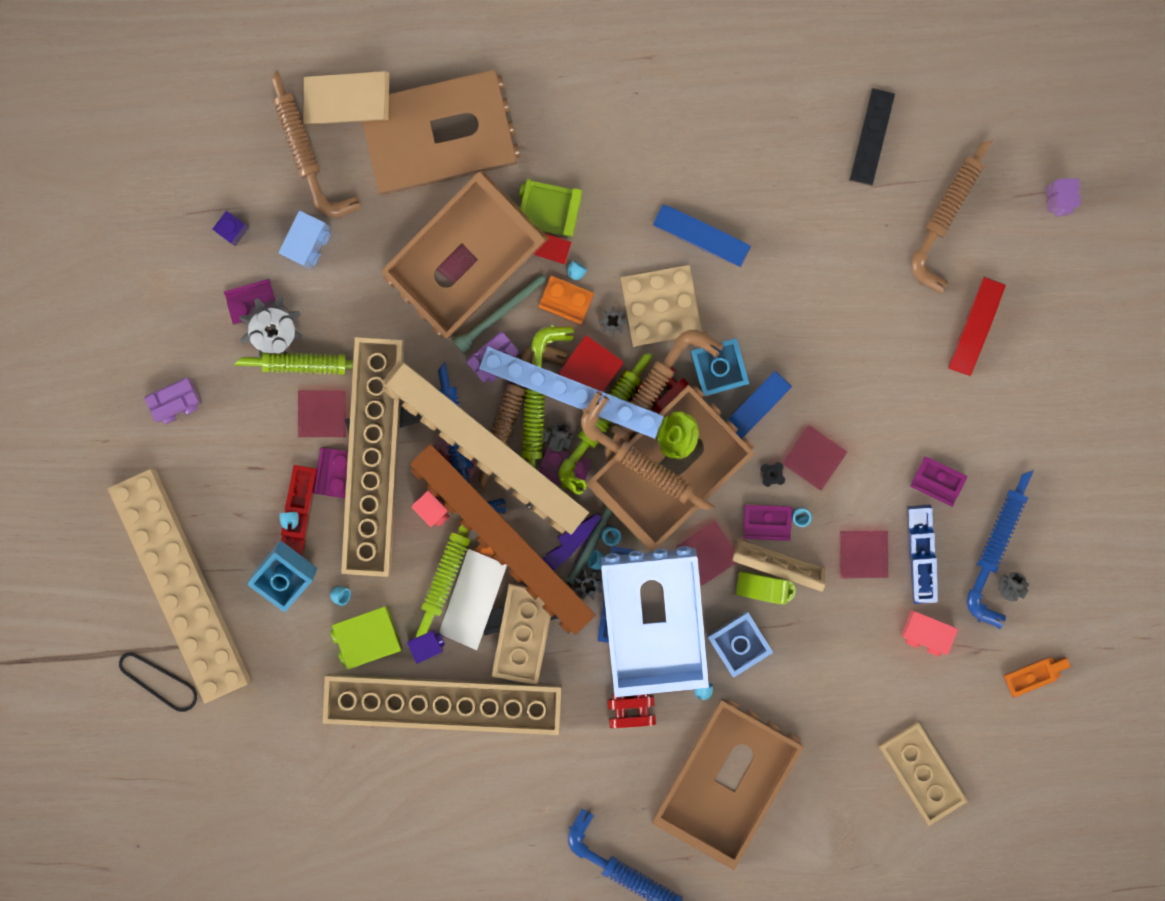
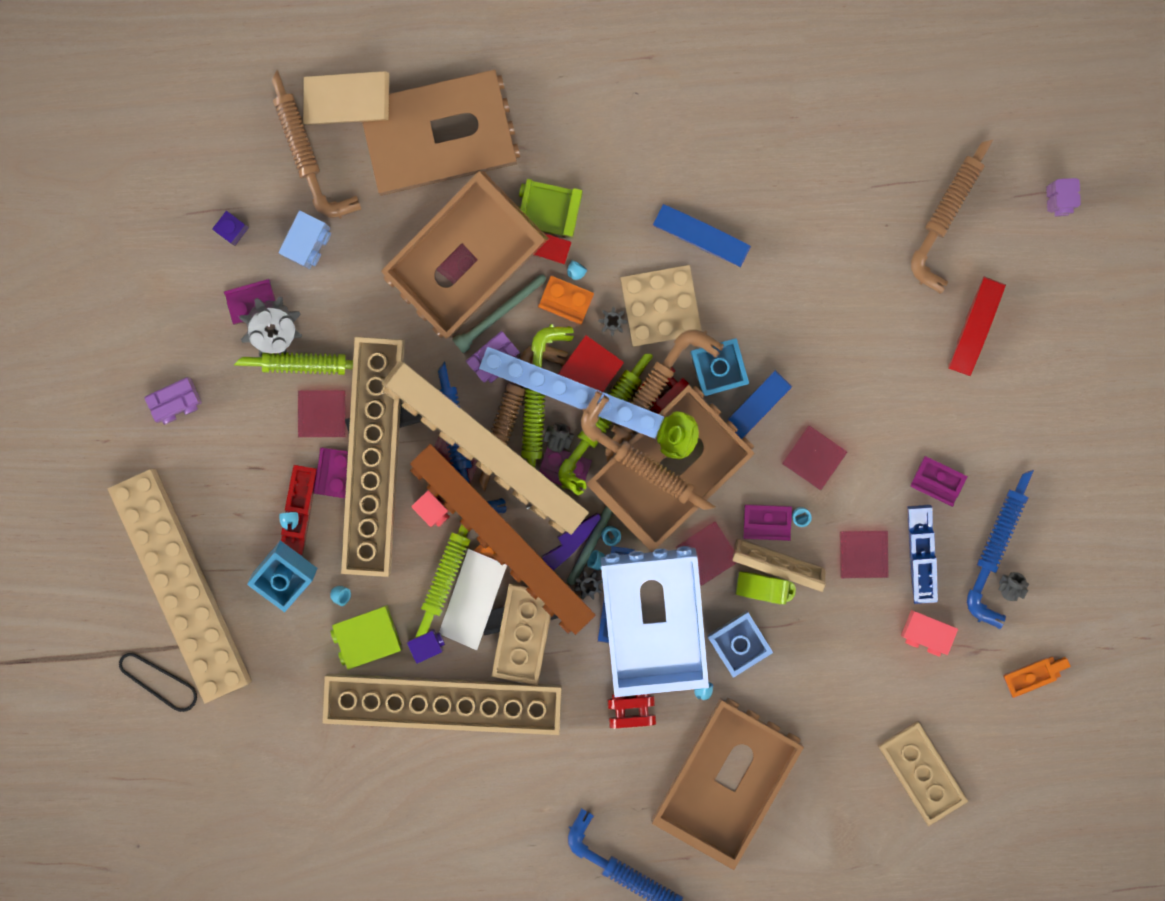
black plate [760,462,785,487] -> none
black plate [849,88,895,186] -> none

